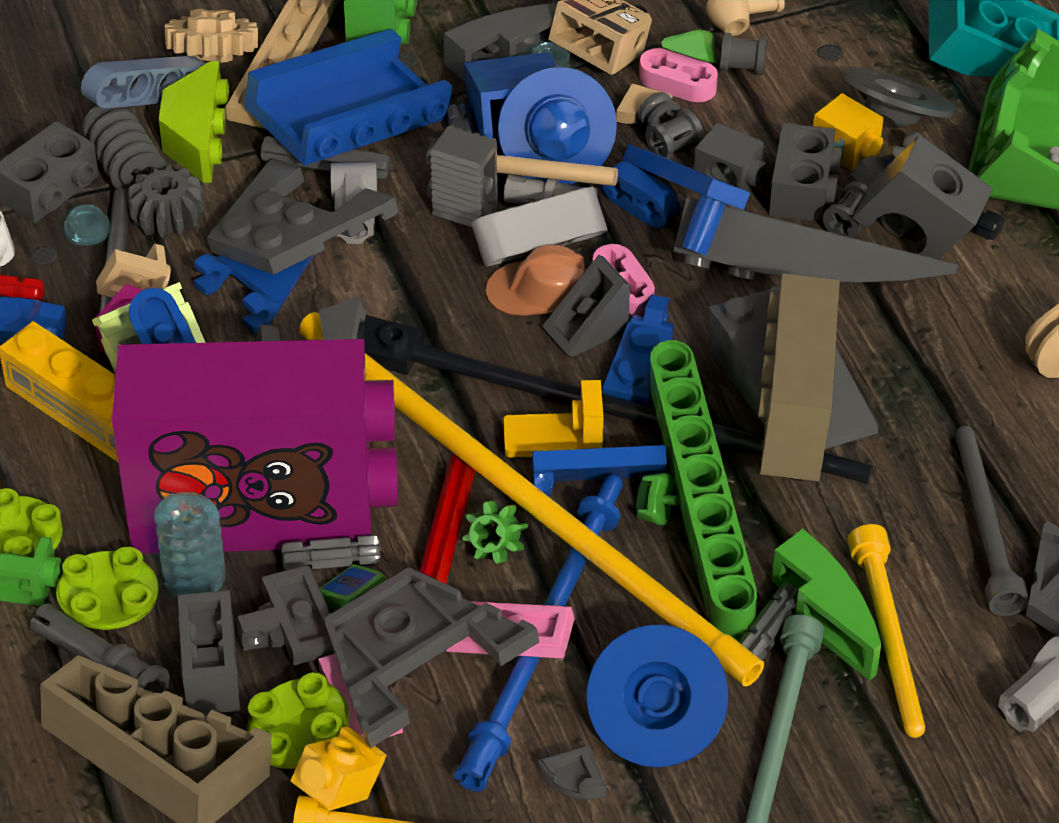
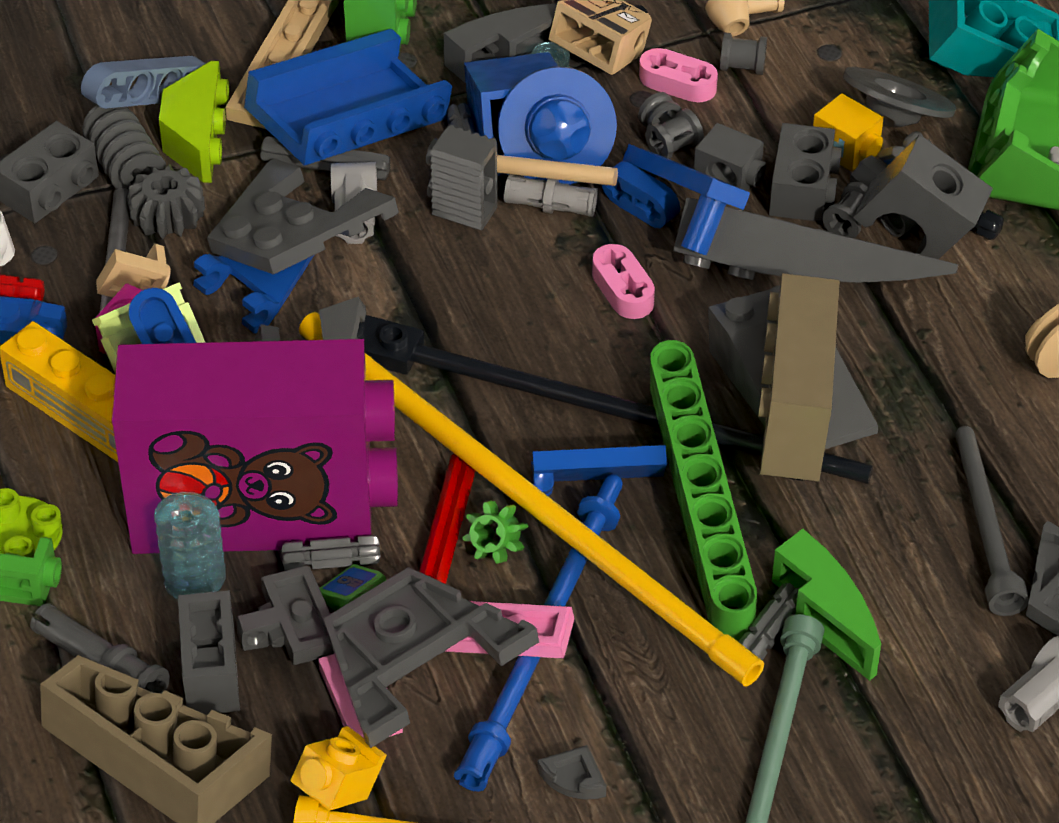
lime dish [56,547,159,630] -> none
clear light blue plate [64,204,110,246] -> none
tan gear [165,9,258,63] -> none
lime dish [247,672,350,769] -> none
light grey beam [471,187,608,267] -> none
nougat piece [485,244,586,316] -> none
yellow bracket [504,380,603,458] -> none
dark grey slope [542,255,630,357] -> none
blue hat [587,625,729,767] -> none
blue hinge [602,294,674,406] -> none
tan tile [616,84,673,124] -> none
bright green piece [636,473,679,526] -> none
bright green slope [661,29,718,64] -> none
yellow piece [847,524,925,738] -> none

